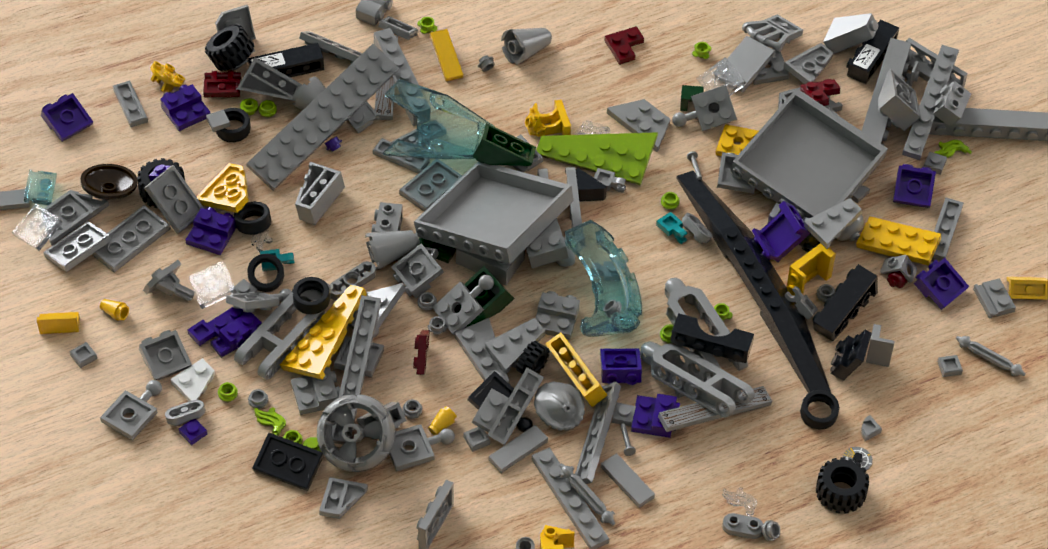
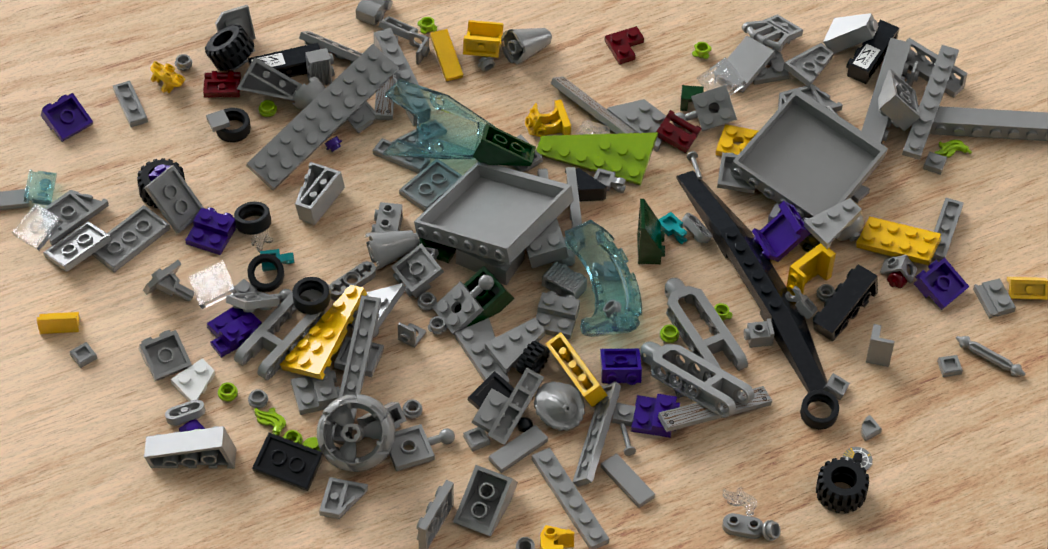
dark brown dish [80,164,138,200] -> none
yellow cone [100,299,129,321] -> none
light grey plate [100,380,162,440] -> none
dark purple plate [160,84,211,131] -> none
dark purple plate [187,320,215,346] -> none
yellow plate [197,163,249,213] -> none
lime plate [240,98,258,115] -> none
dark red plate [413,330,430,375] -> none
yellow cone [428,406,457,436] -> none
light grey wheel [559,463,615,525] -> none
lime plate [661,192,680,210] -> none
black arch [671,313,754,363] -> none
dark red plate [800,79,840,106] -> none
black plate [830,329,872,381] -> none
dark purple plate [893,164,936,208] -> none
light grey brick [933,81,971,126] -> none
none -> light grey wedge [144,426,236,469]
none -> light grey plate [175,54,192,71]
none -> light grey brick [305,48,335,85]
none -> light grey bracket [398,323,426,348]
none -> light grey bracket [409,31,430,65]
none -> light grey slope [453,465,518,537]
none -> yellow panel [463,20,504,58]
none -> light grey brick [542,261,587,299]
none -> light grey tile [551,77,637,134]
none -> dark green slope [637,199,665,265]
none -> dark red plate [656,110,702,153]
none -> light grey brick [744,318,774,348]
none -> light grey tile [823,373,850,400]

